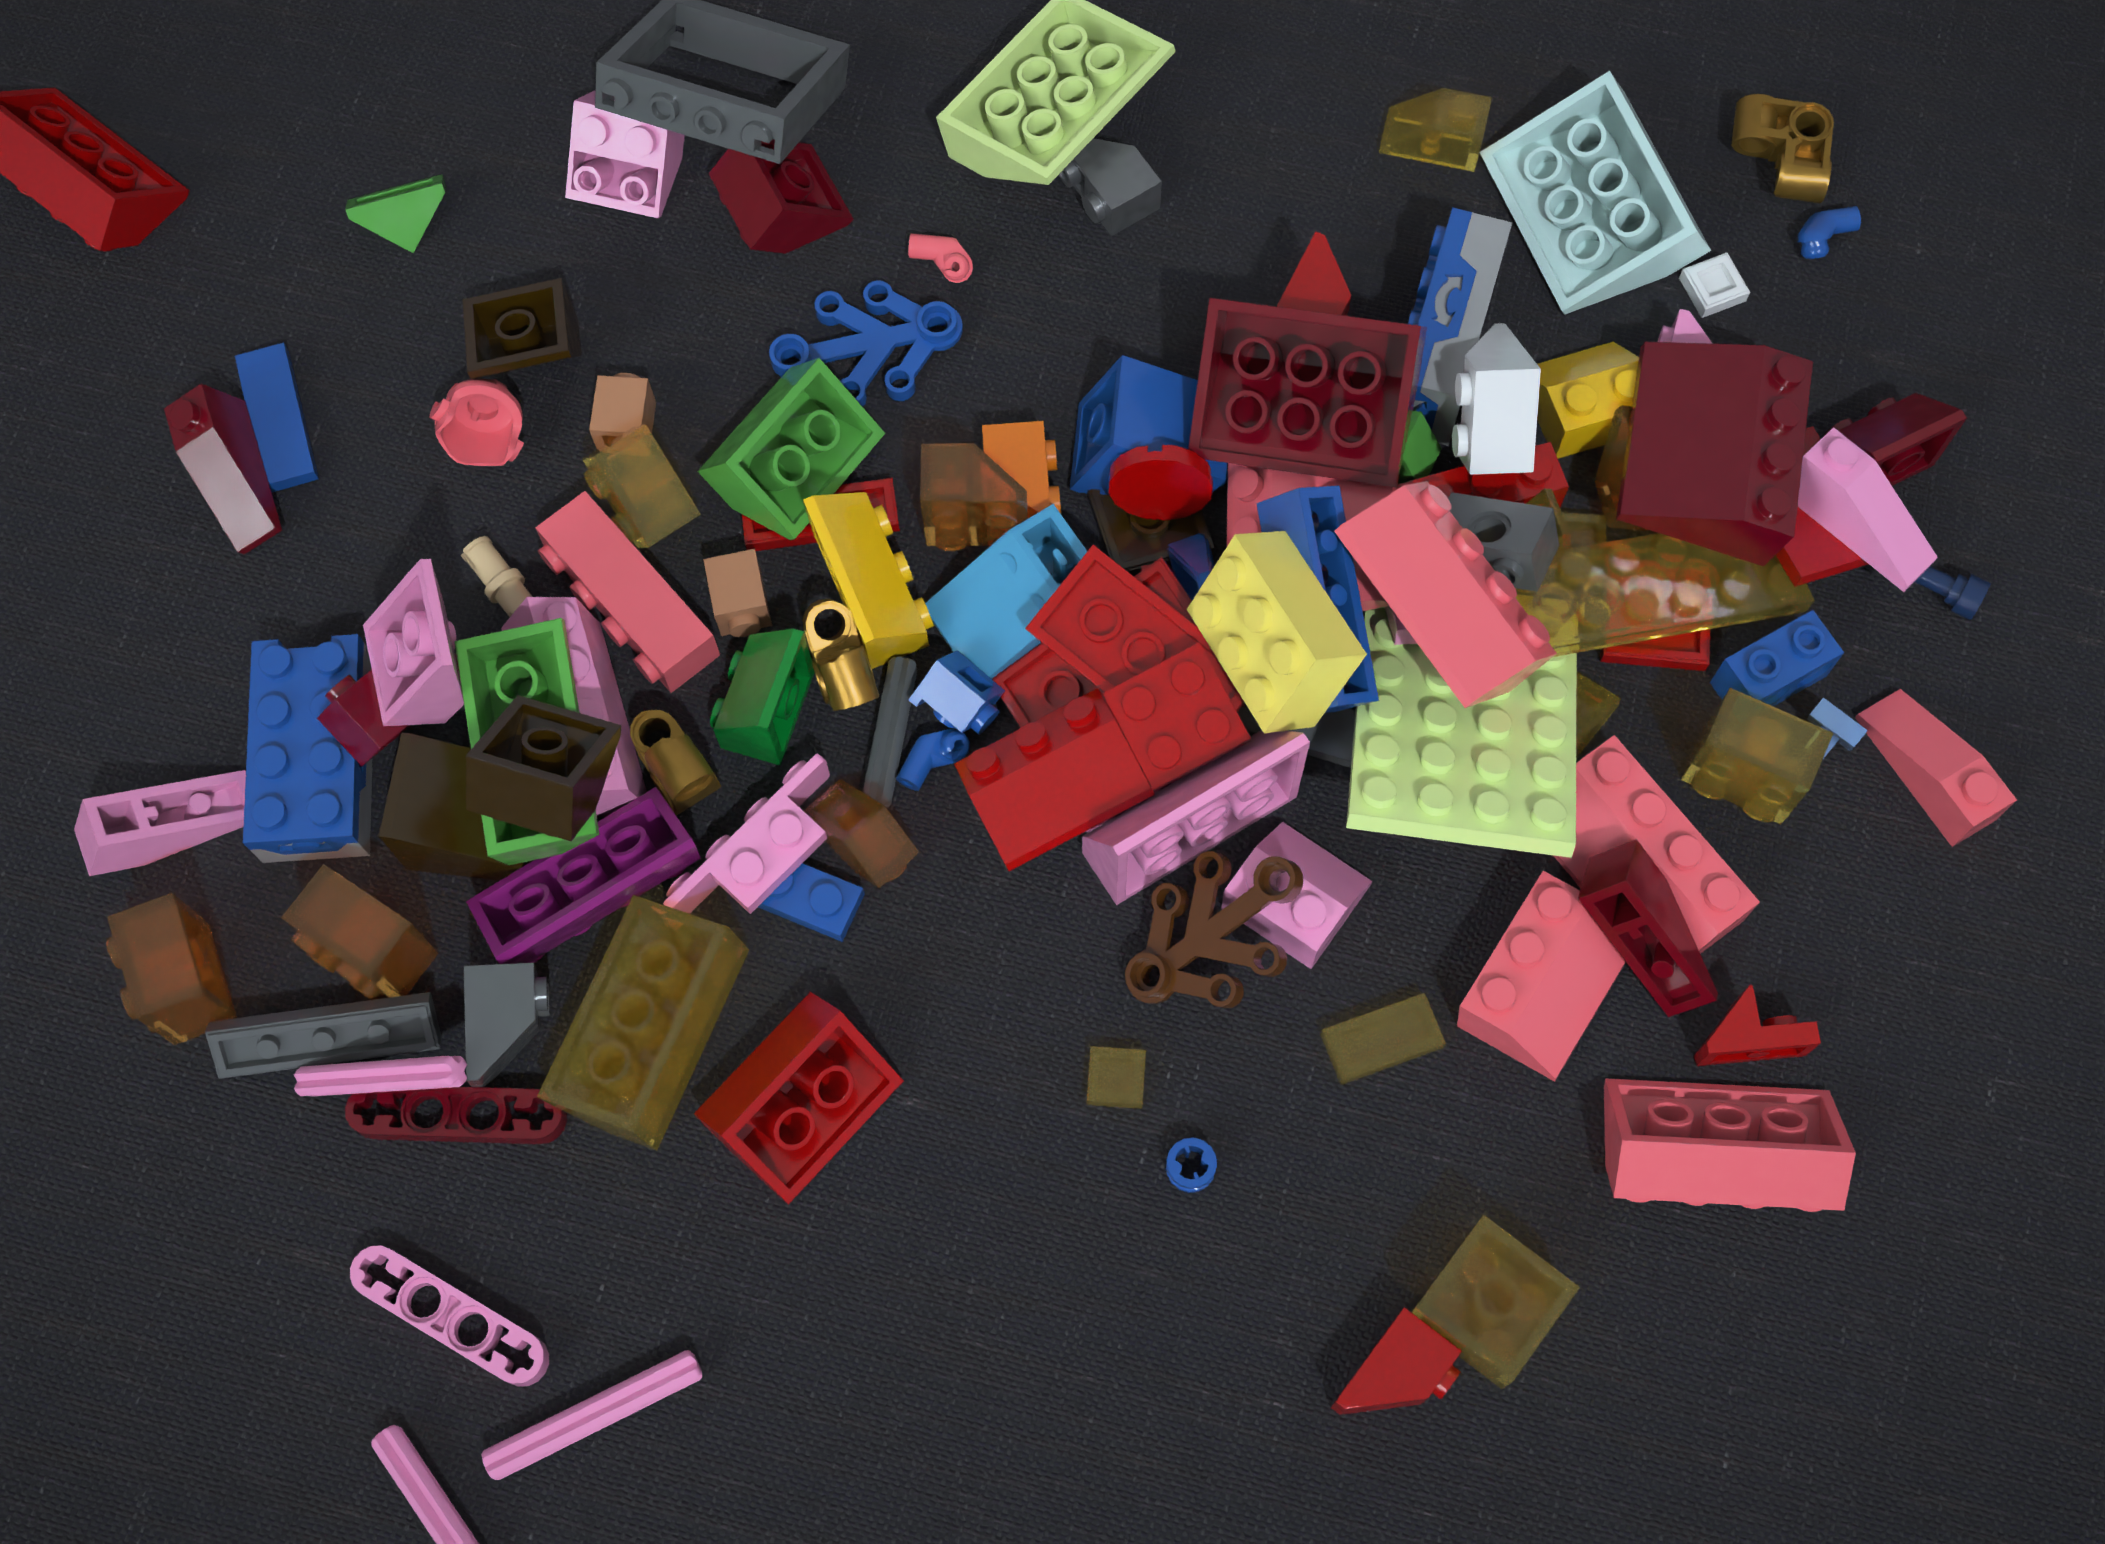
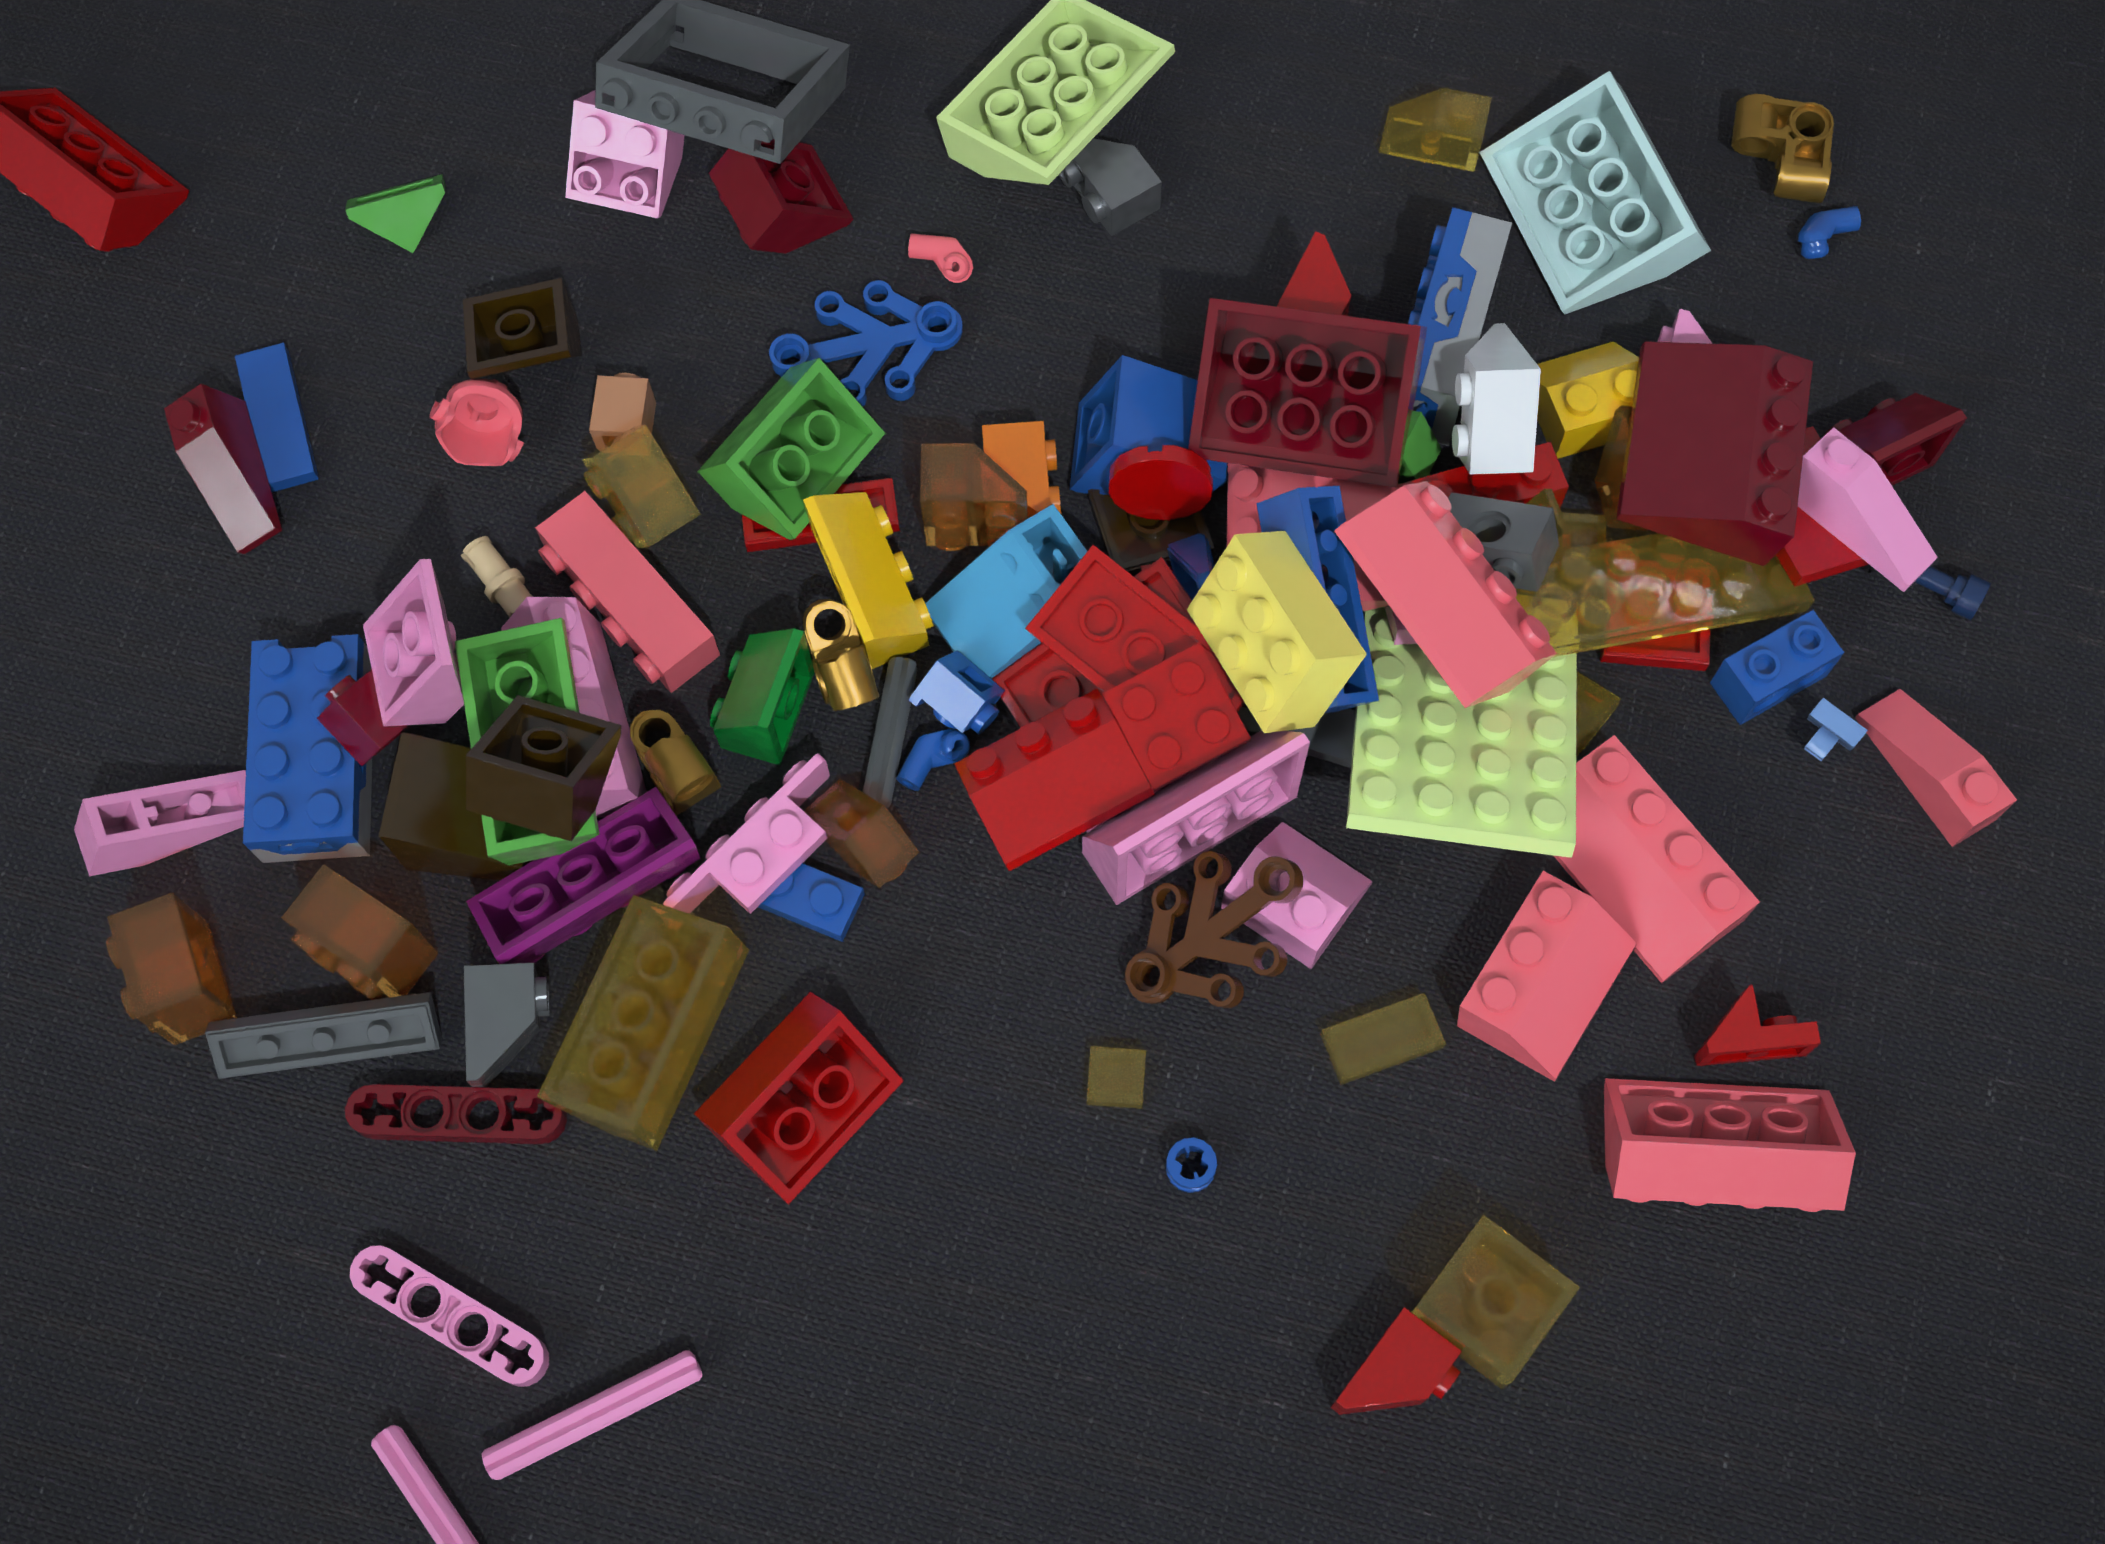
bright pink axle [294,1056,467,1096] -> none
nougat brick [703,549,772,637] -> none
dark red slope [1578,839,1718,1017] -> none
white tile [1679,252,1750,318] -> none
clear yellow brick [1681,688,1834,825] -> none

